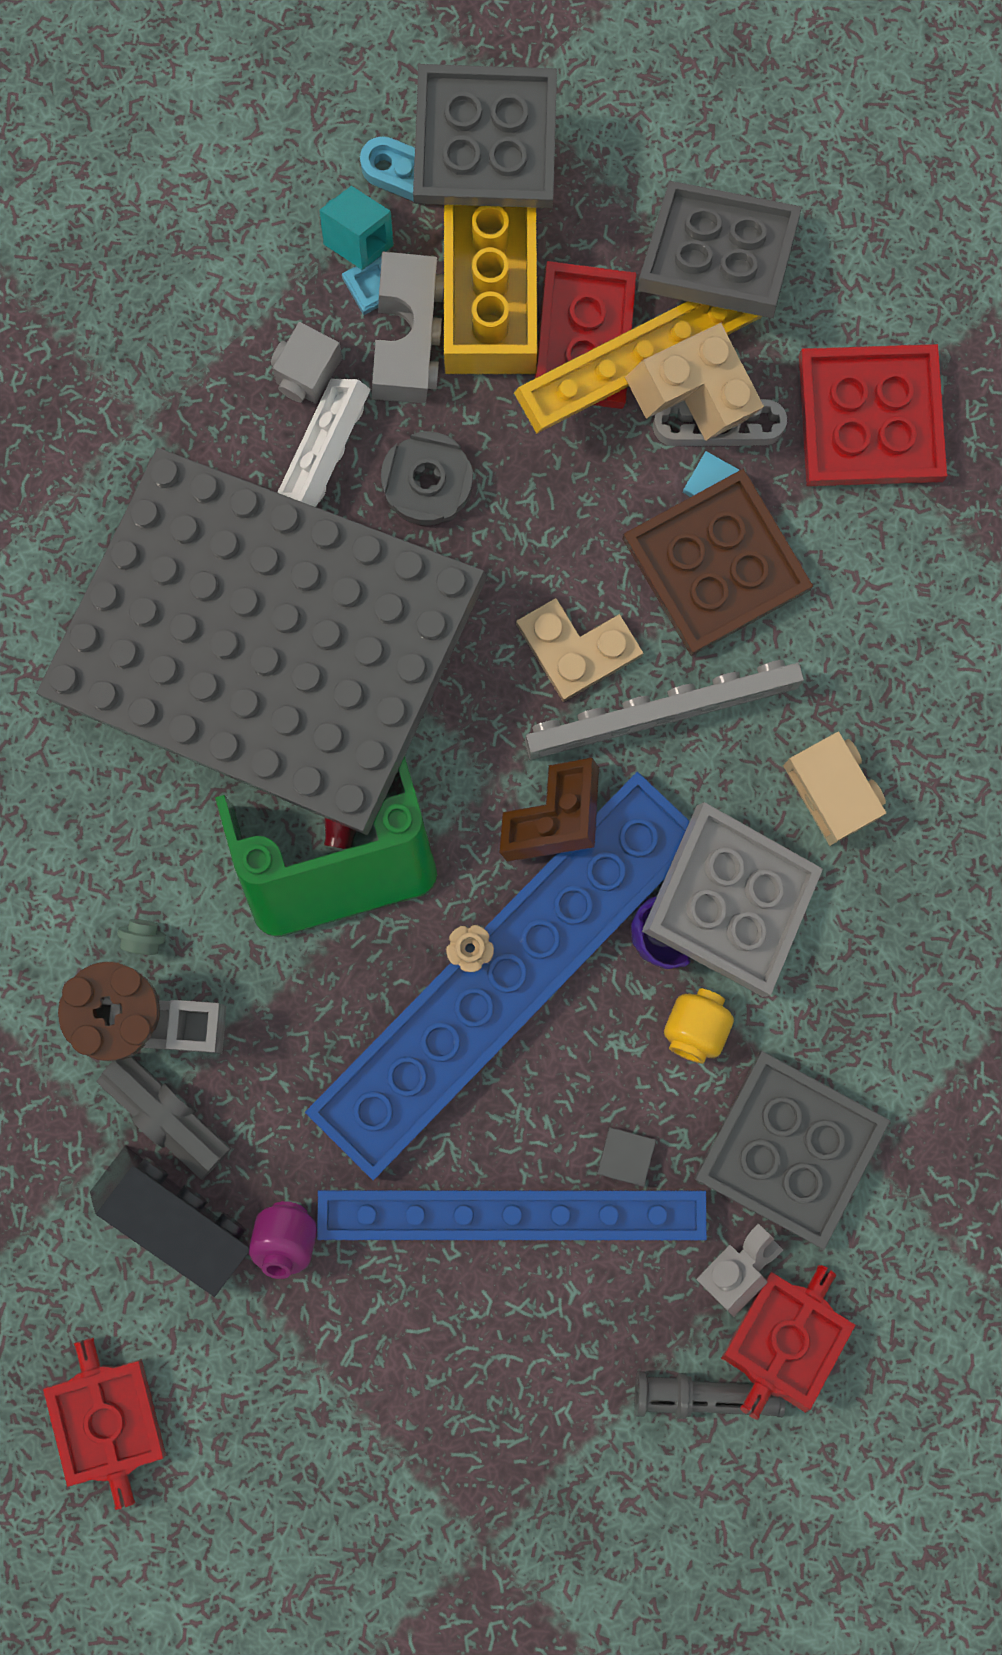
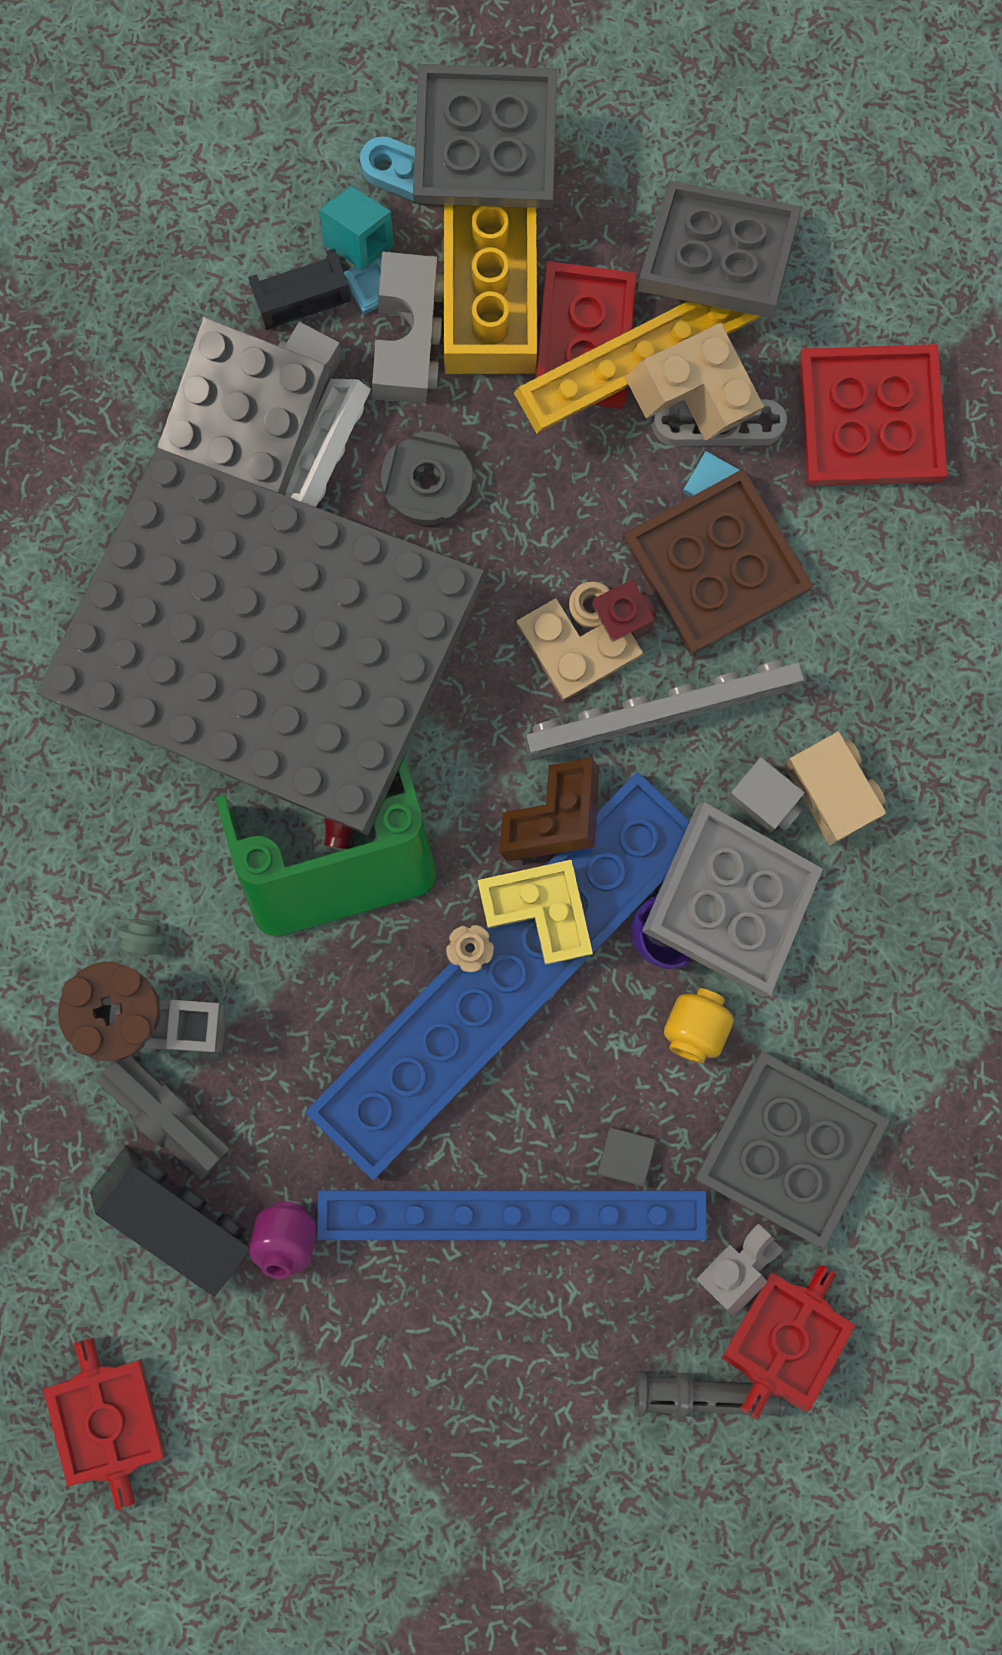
none -> plate [158,317,331,495]
none -> black hinge [248,248,351,330]
none -> light yellow plate [478,860,593,965]
none -> tan plate [569,582,610,628]
none -> dark red bracket [592,579,656,641]
none -> light grey brick [725,757,805,835]

